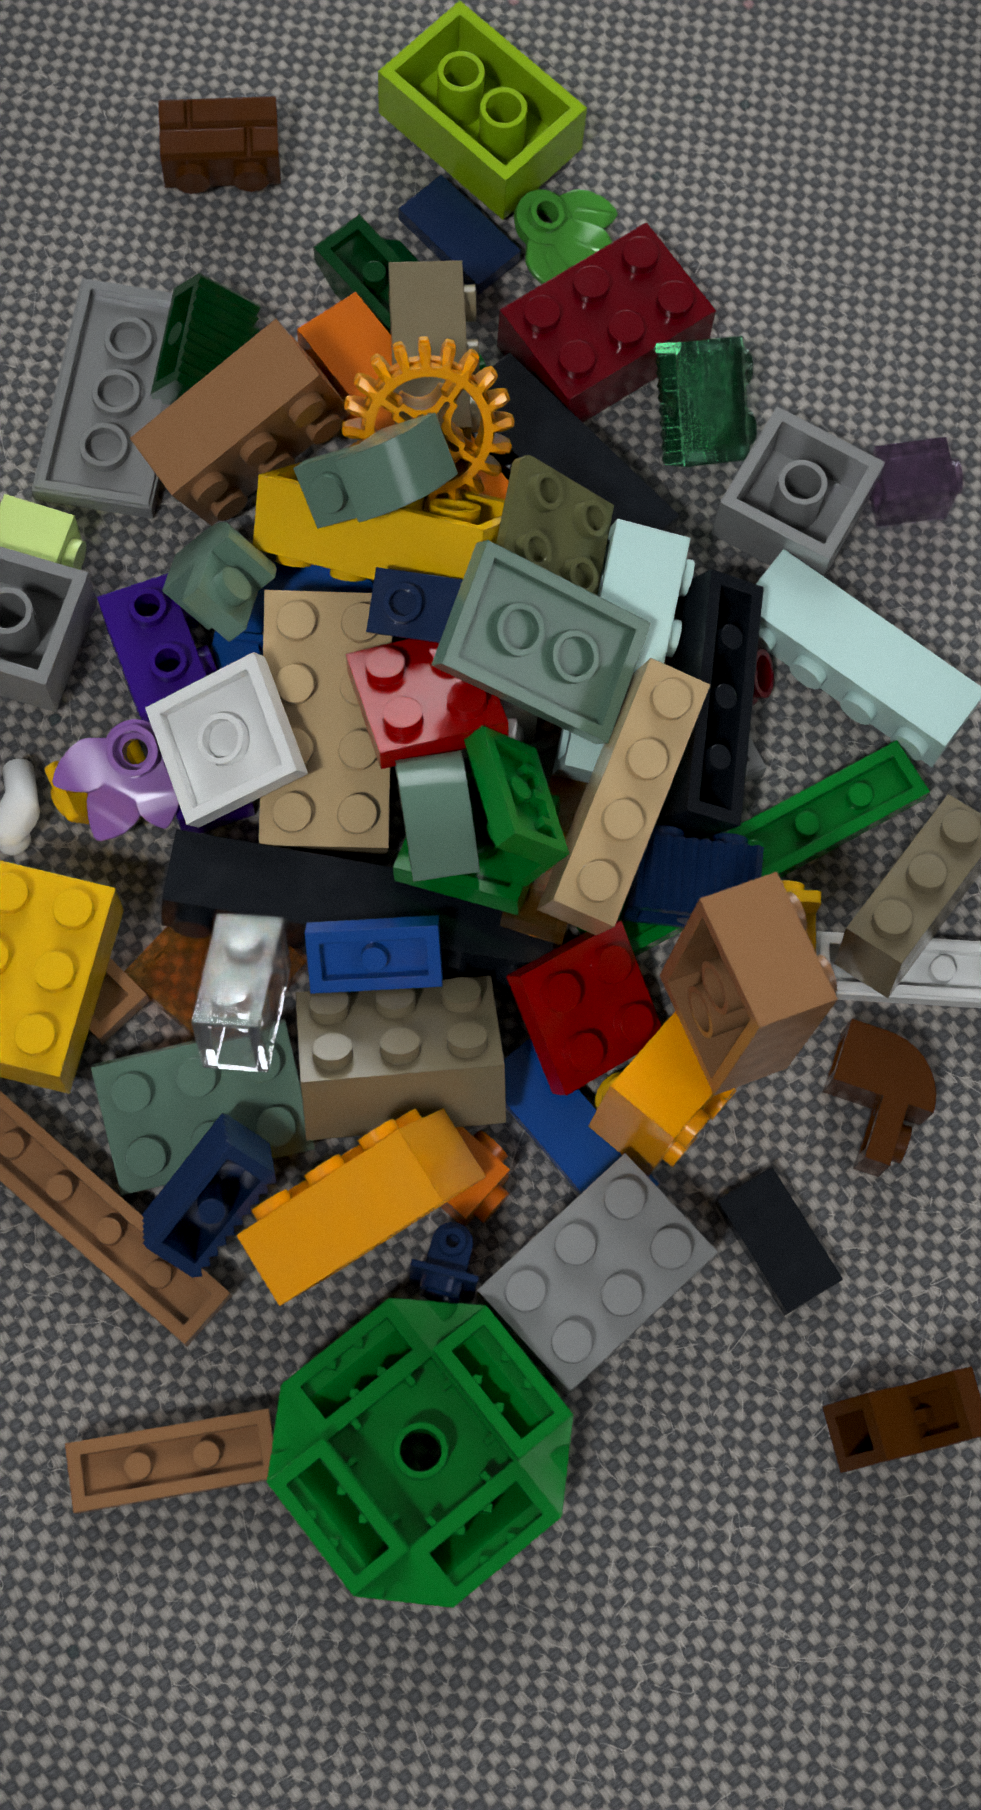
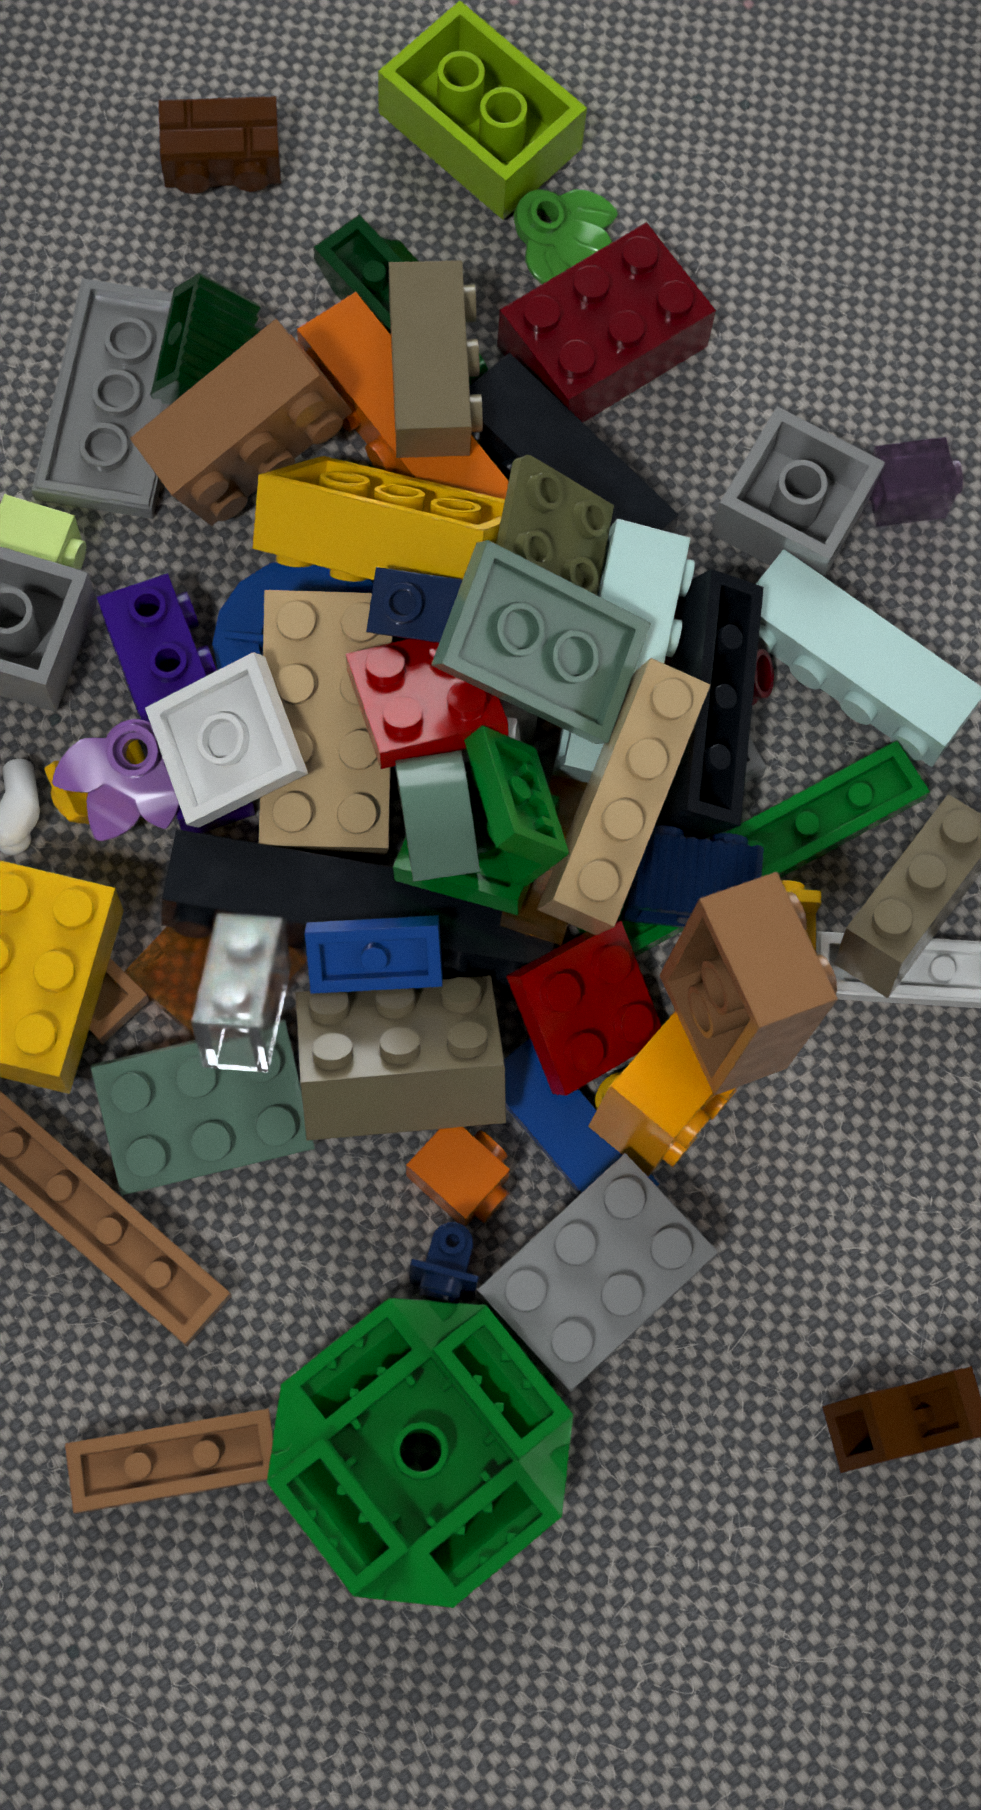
dark blue brick [142,1113,276,1278] -> none
sand green brick [162,522,276,642] -> none
light orange brick [236,1108,486,1306] -> none
sand green brick [293,413,458,529] -> none
light orange gear [342,336,514,511] -> none
dark blue tile [398,174,521,296] -> none
clear green brick [654,336,757,467] -> none
black tile [715,1167,843,1316] -> none
reddish brown brick [823,1019,936,1177] -> none

